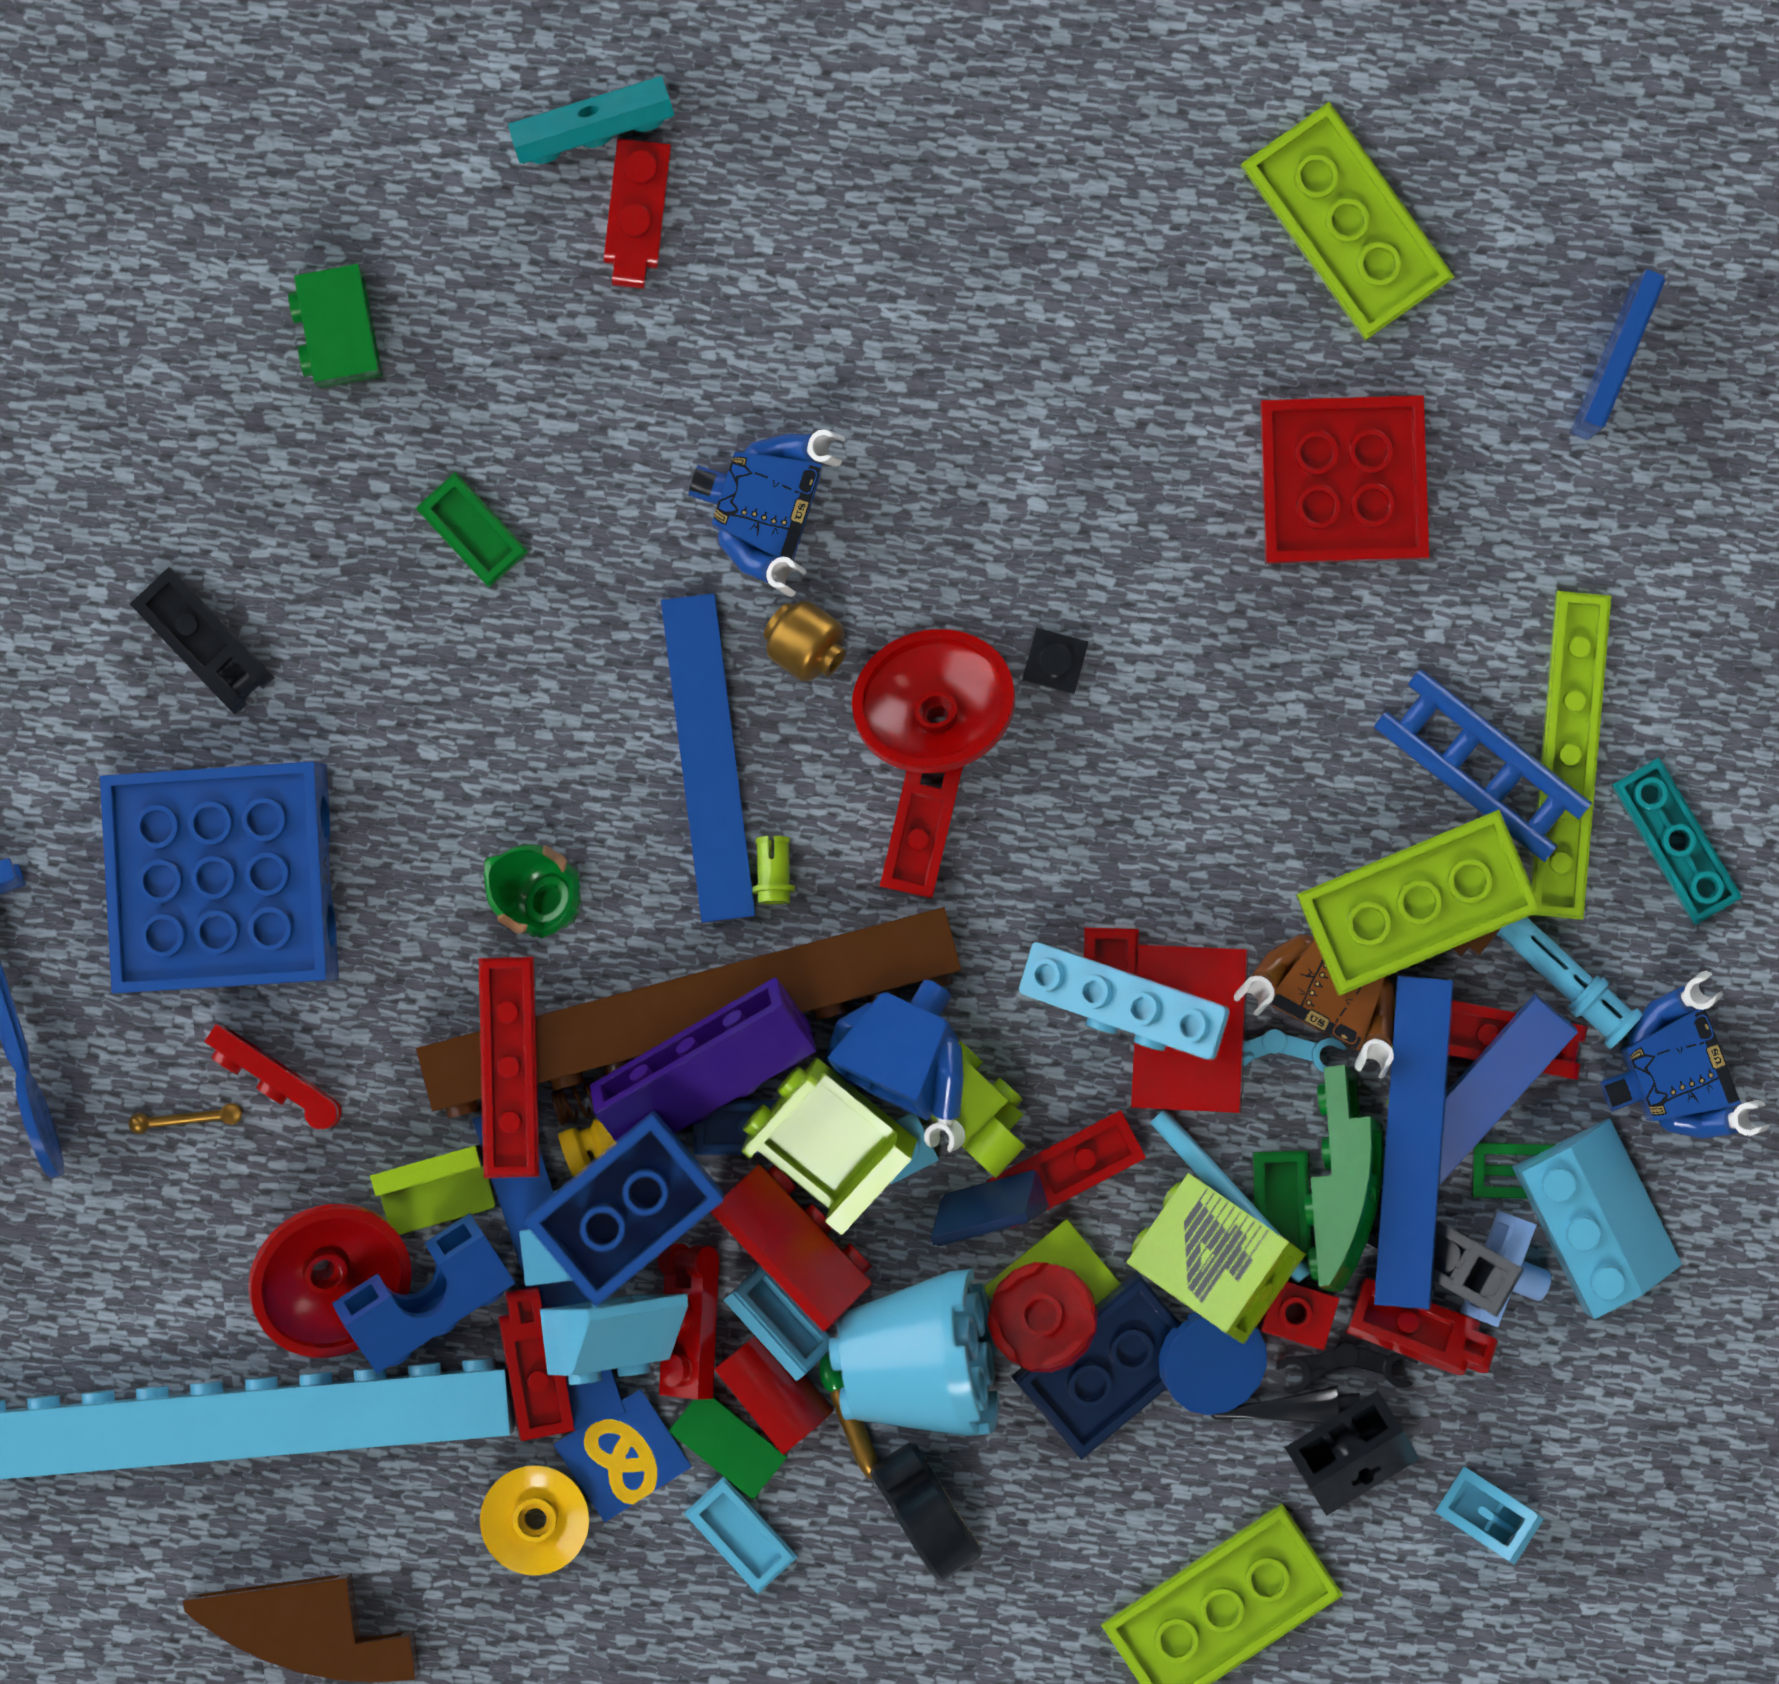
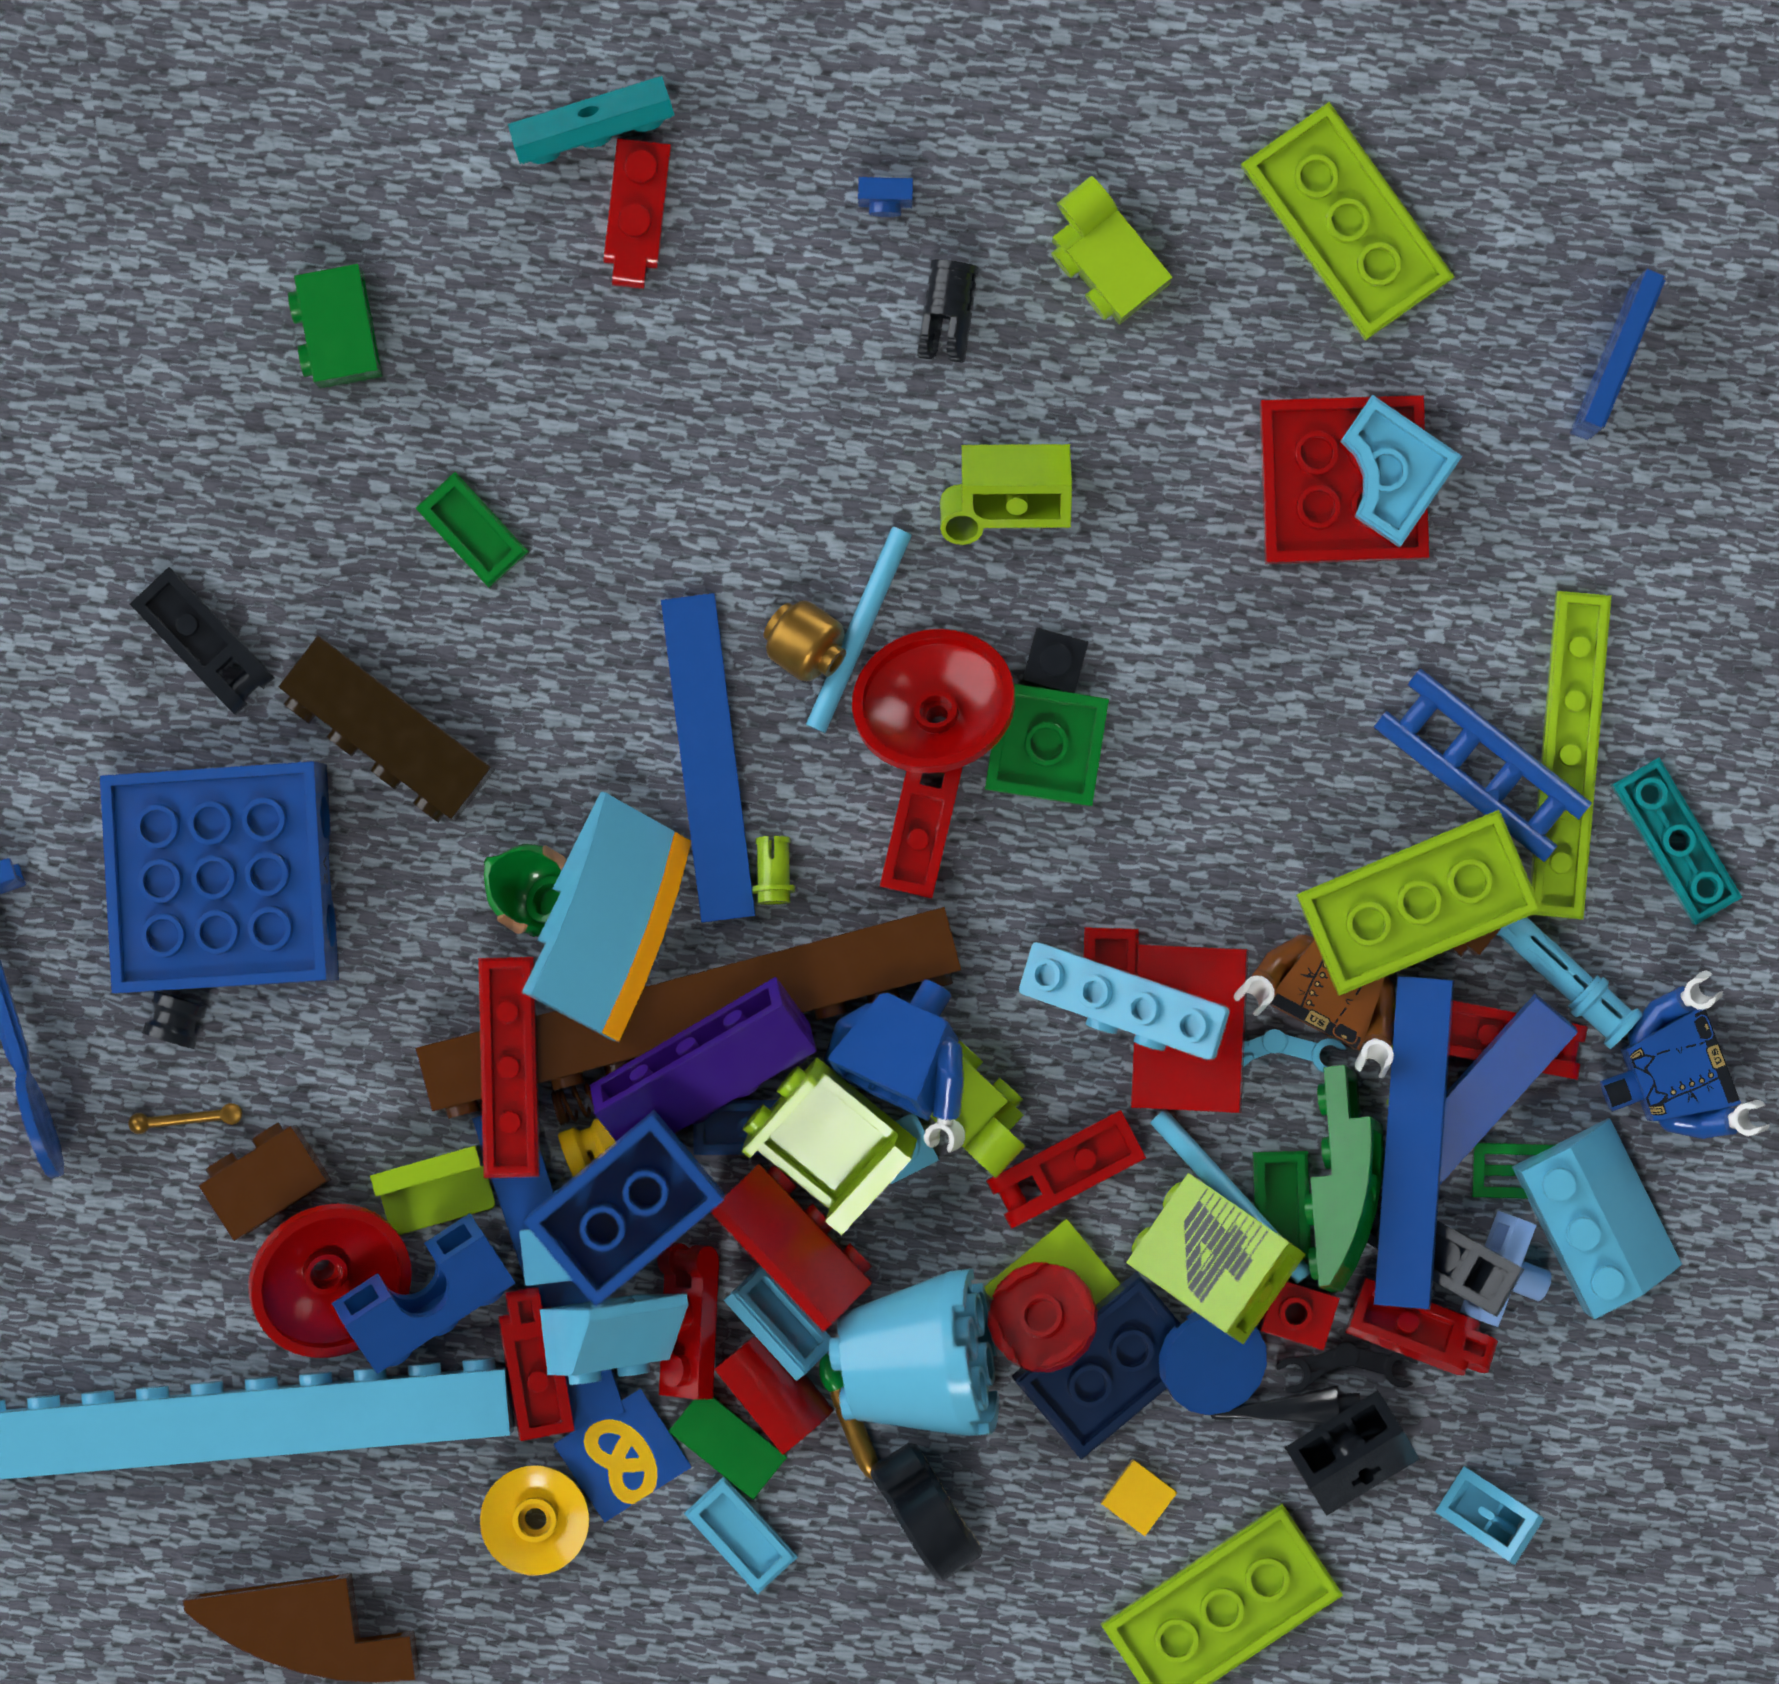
red plate [204,1024,342,1129] -> none
blue torso [688,429,845,597] -> none
dark blue slope [931,1170,1049,1246] -> none
none -> black wheel [142,991,207,1049]
none -> reddish brown brick [199,1122,332,1241]
none -> dark brown brick [278,635,495,822]
none -> medium azure slope [522,792,691,1042]
none -> medium azure bar [806,527,912,733]
none -> blue plate [858,177,913,217]
none -> black hinge [917,259,979,363]
none -> lime hinge [940,444,1072,545]
none -> green plate [985,684,1109,807]
none -> lime hinge [1051,176,1172,325]
none -> yellow tile [1101,1459,1177,1536]
none -> medium azure tile [1340,395,1462,547]

